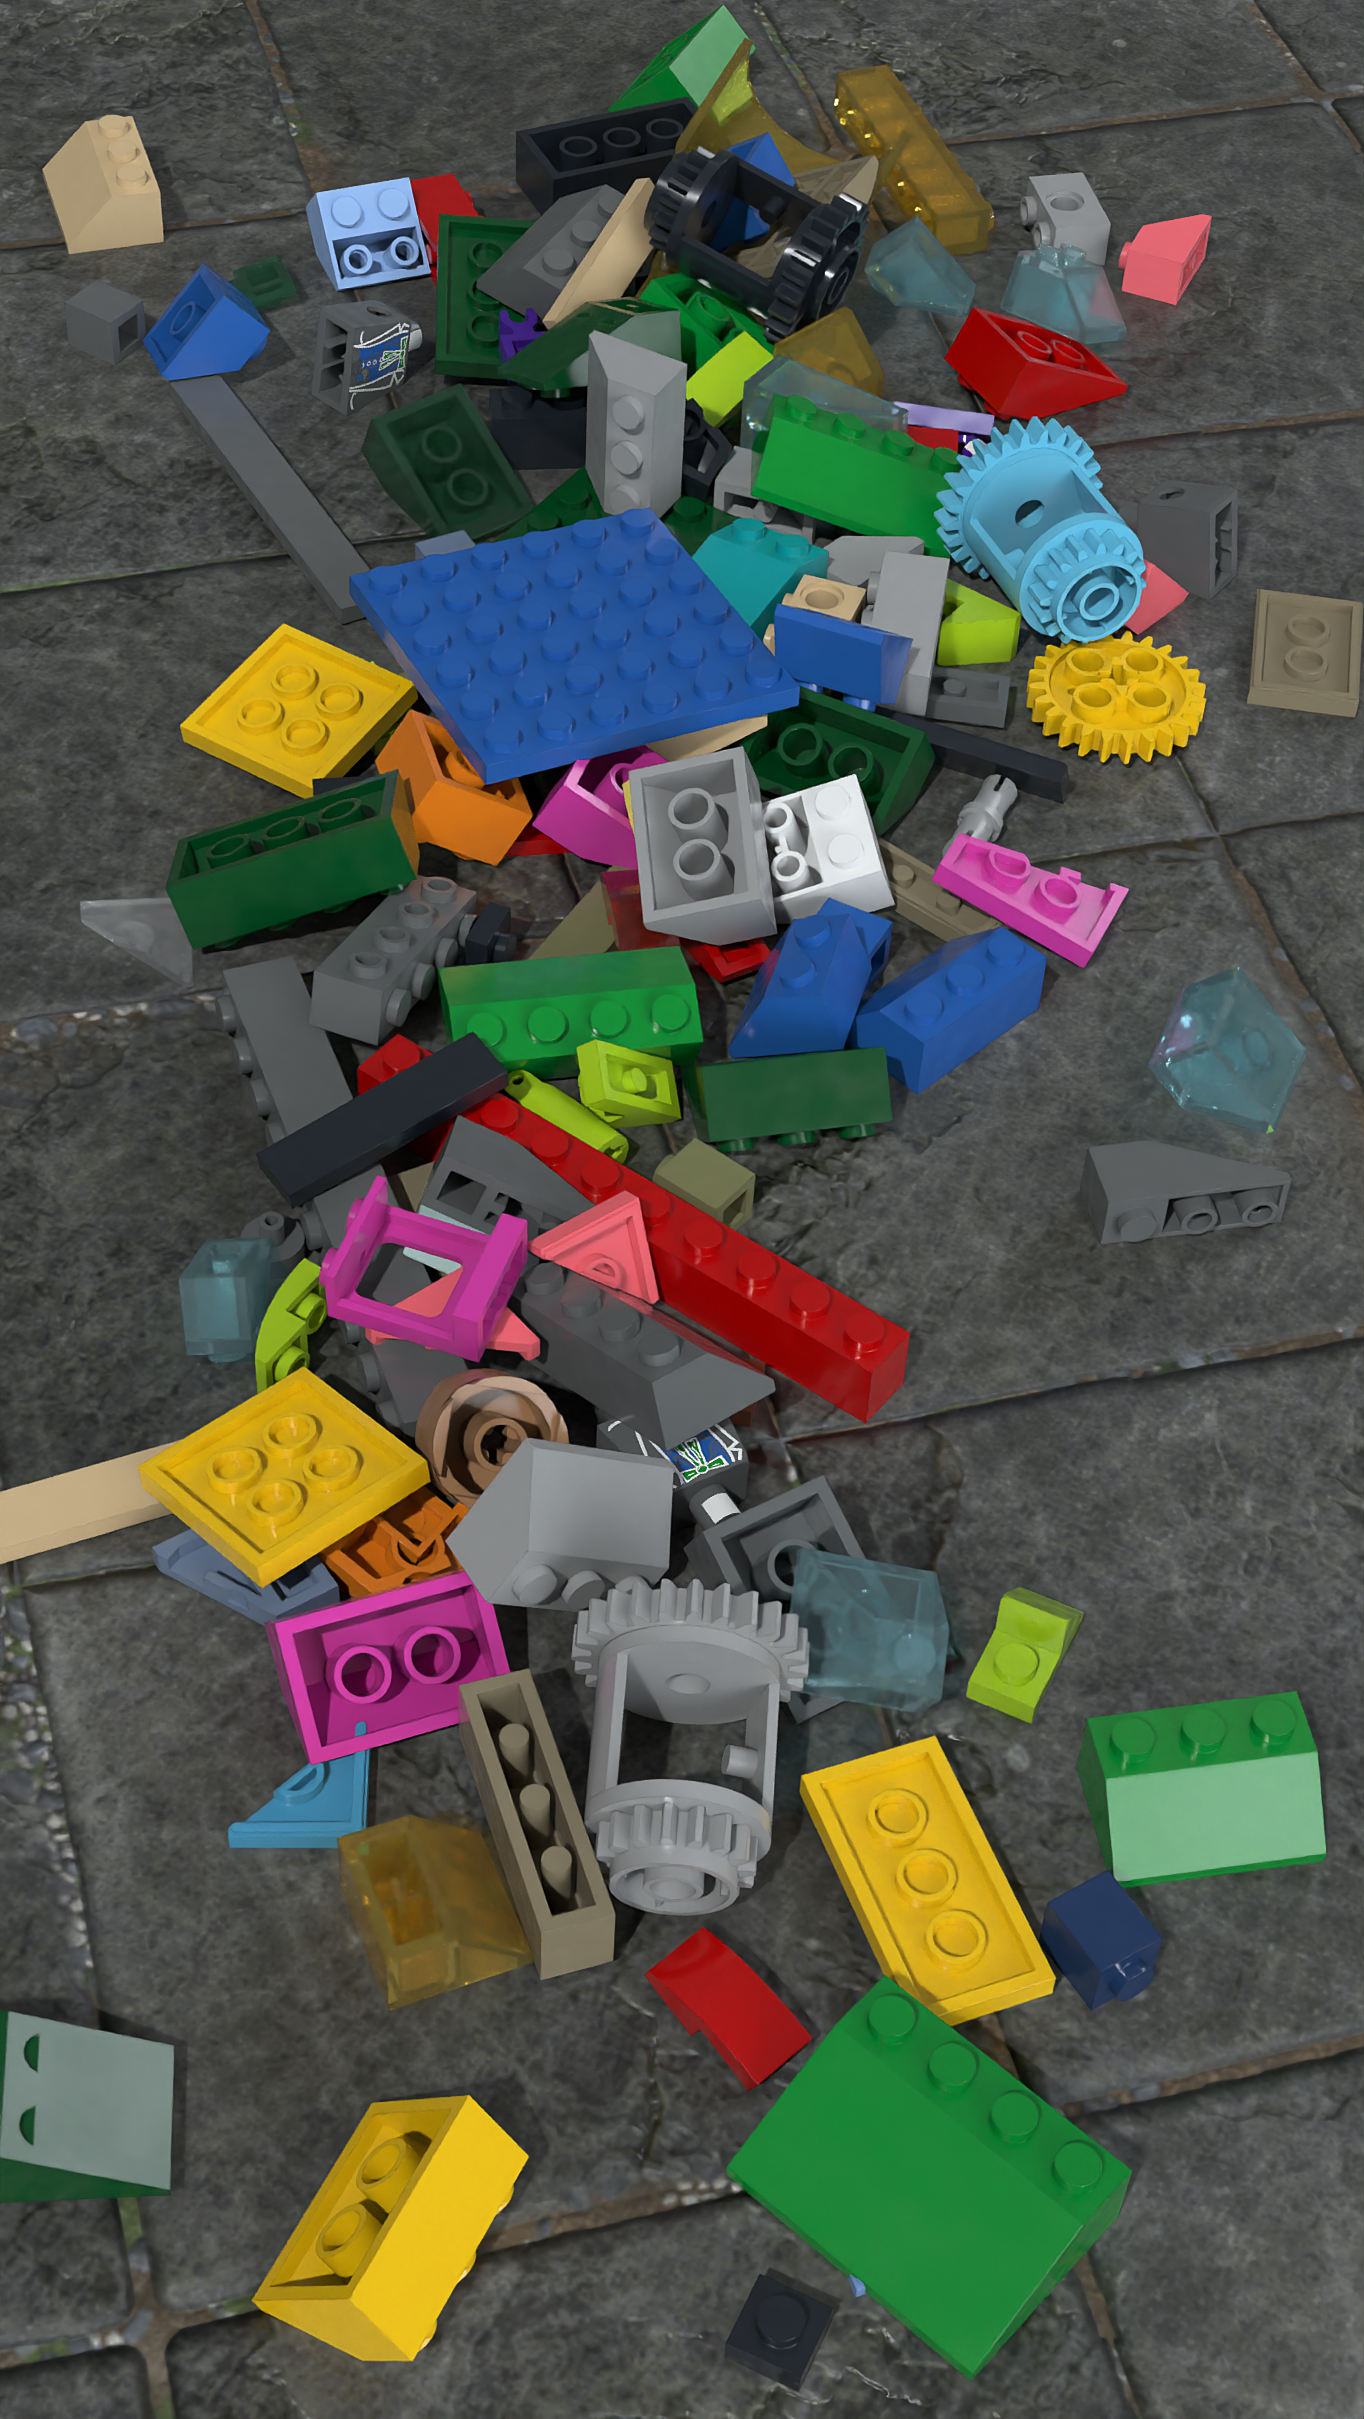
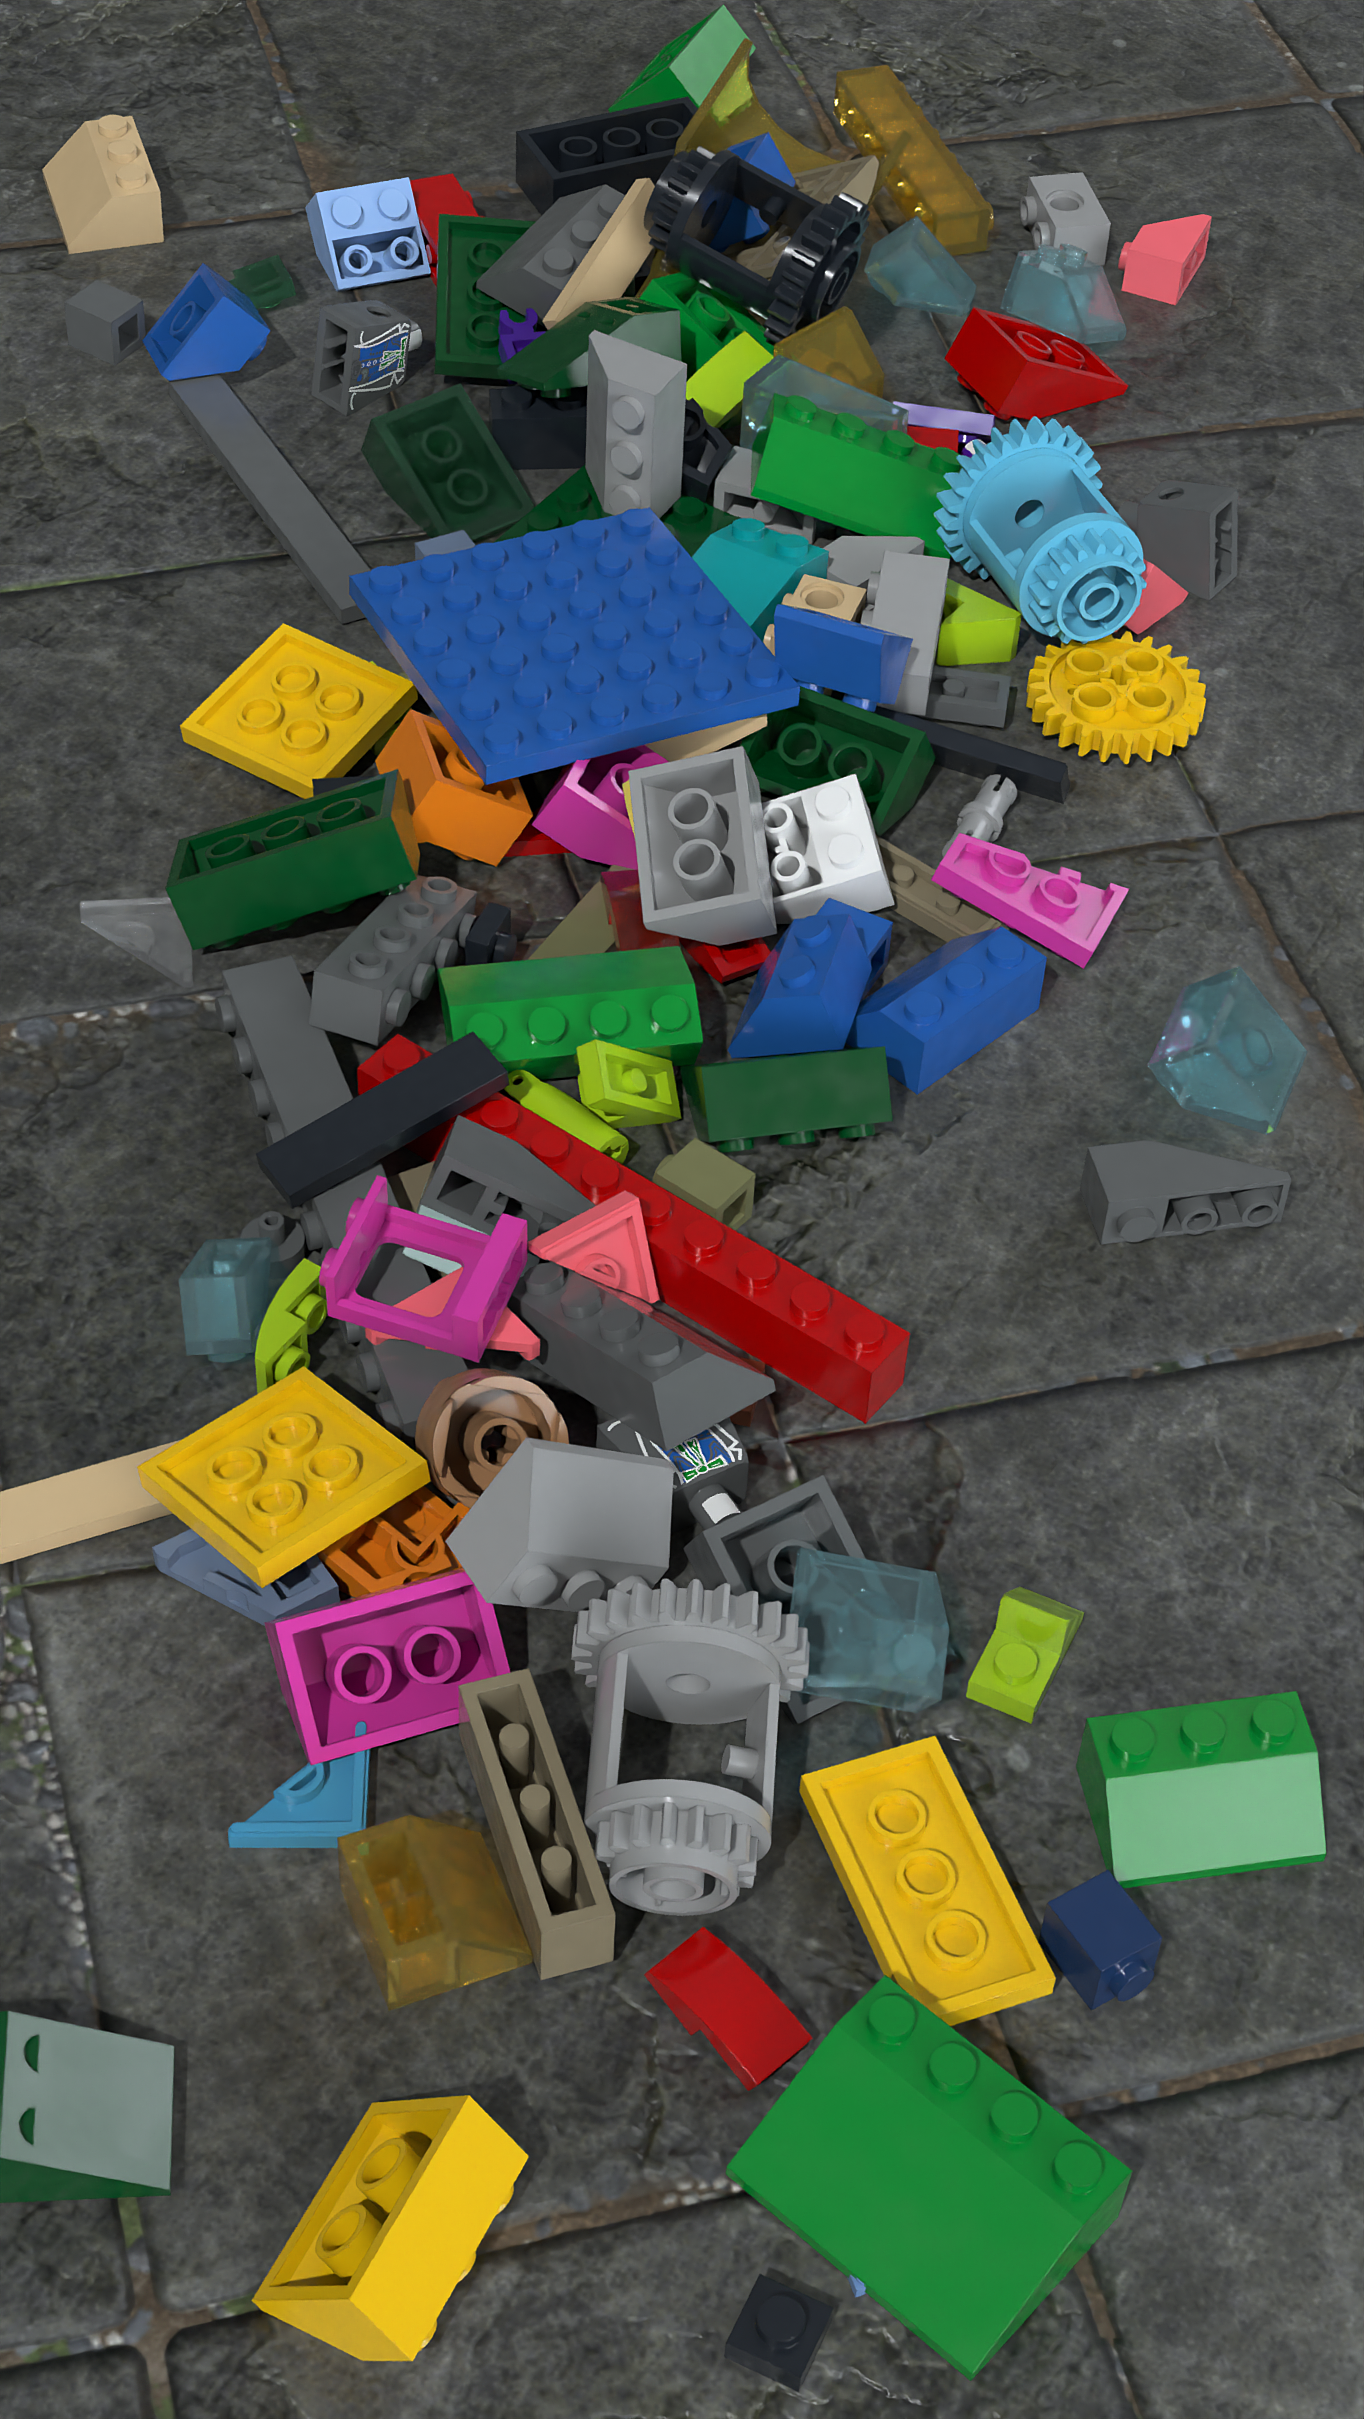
dark tan tile [1247,589,1363,718] -> none

